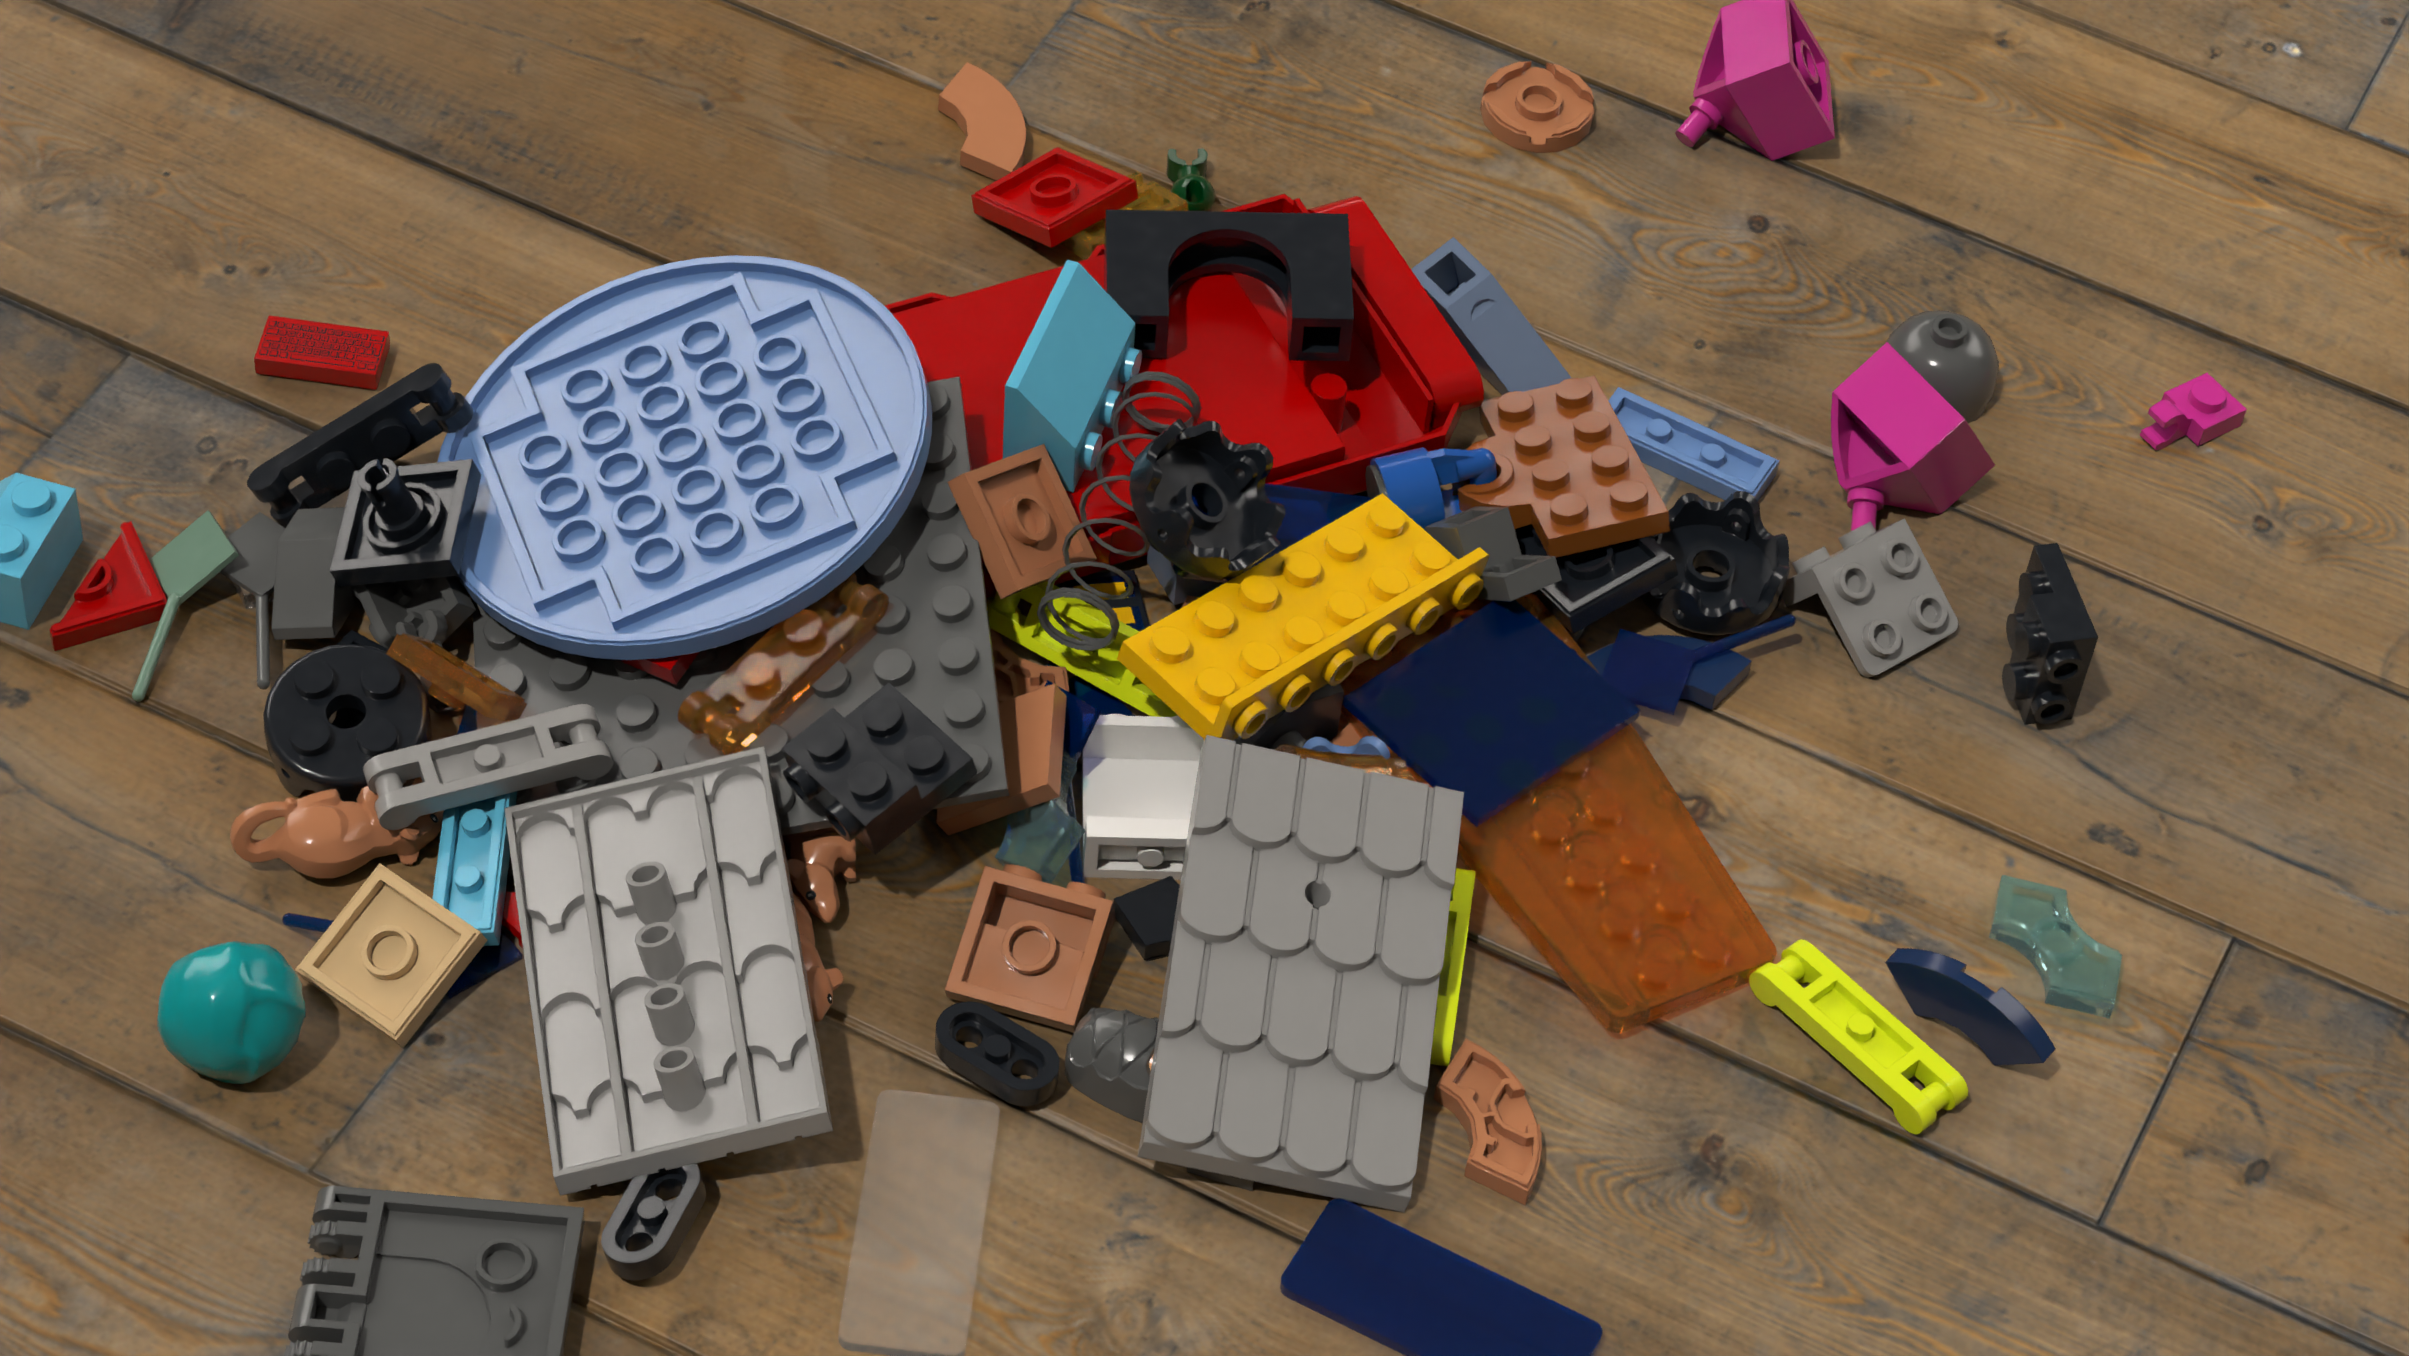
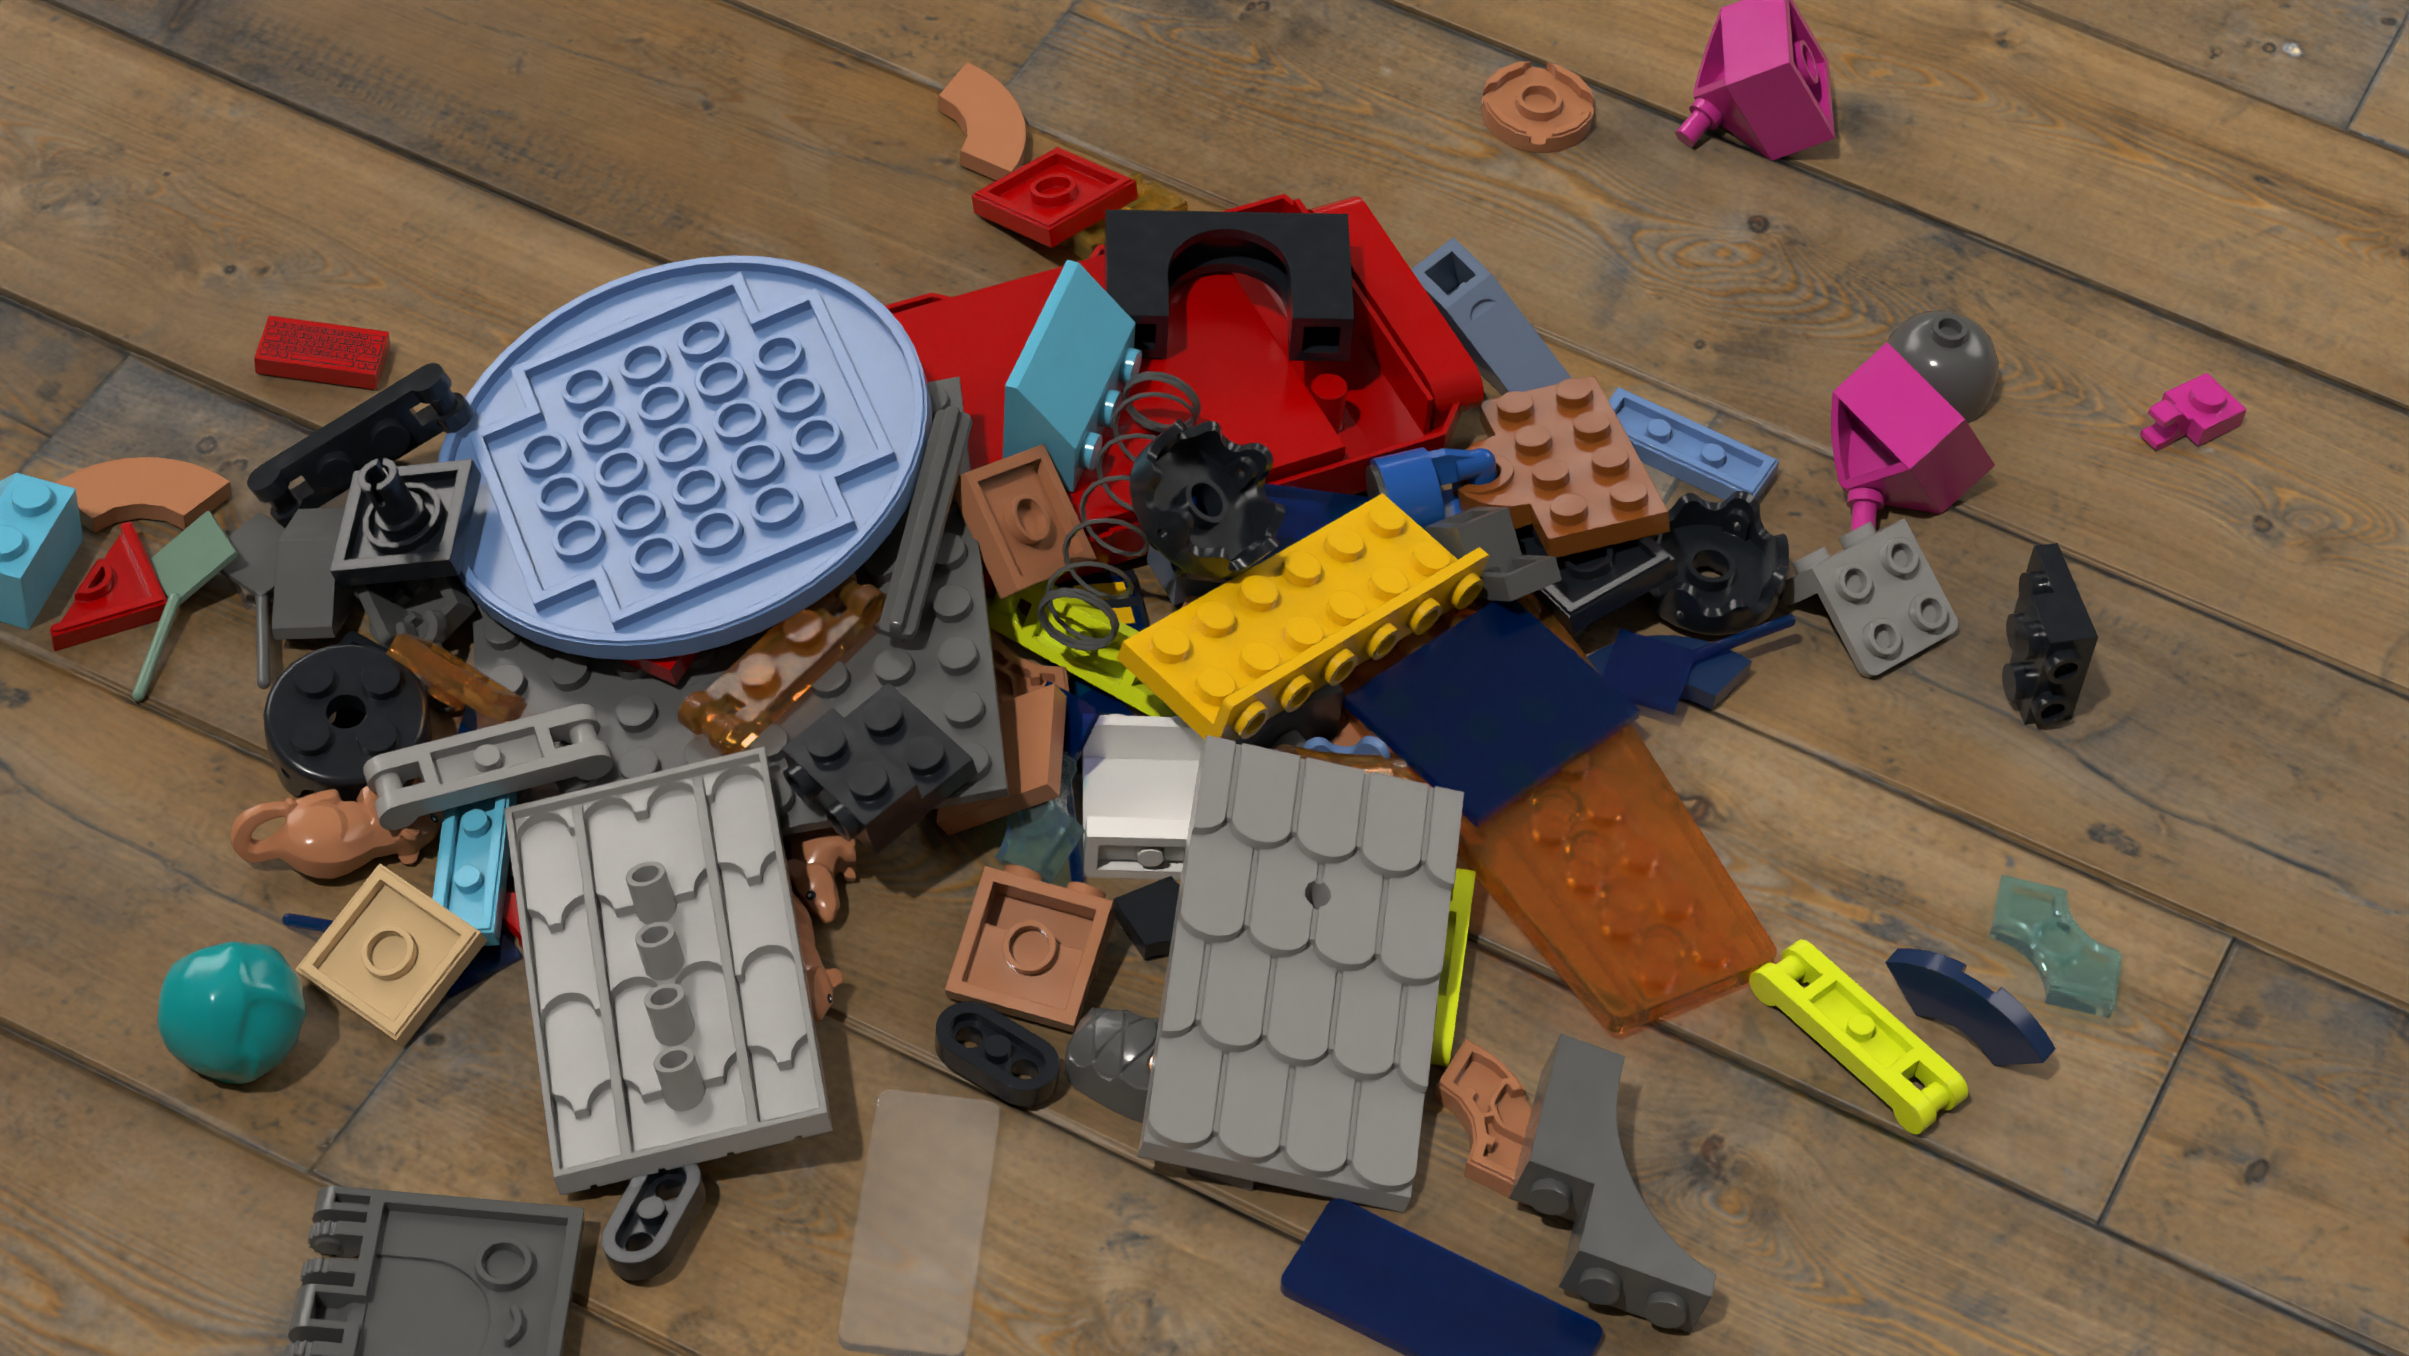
dark green arm [1166,148,1216,211] -> none
none -> nougat tile [56,457,232,533]
none -> dark grey axle [878,406,972,642]
none -> dark grey arch [1509,1034,1716,1334]

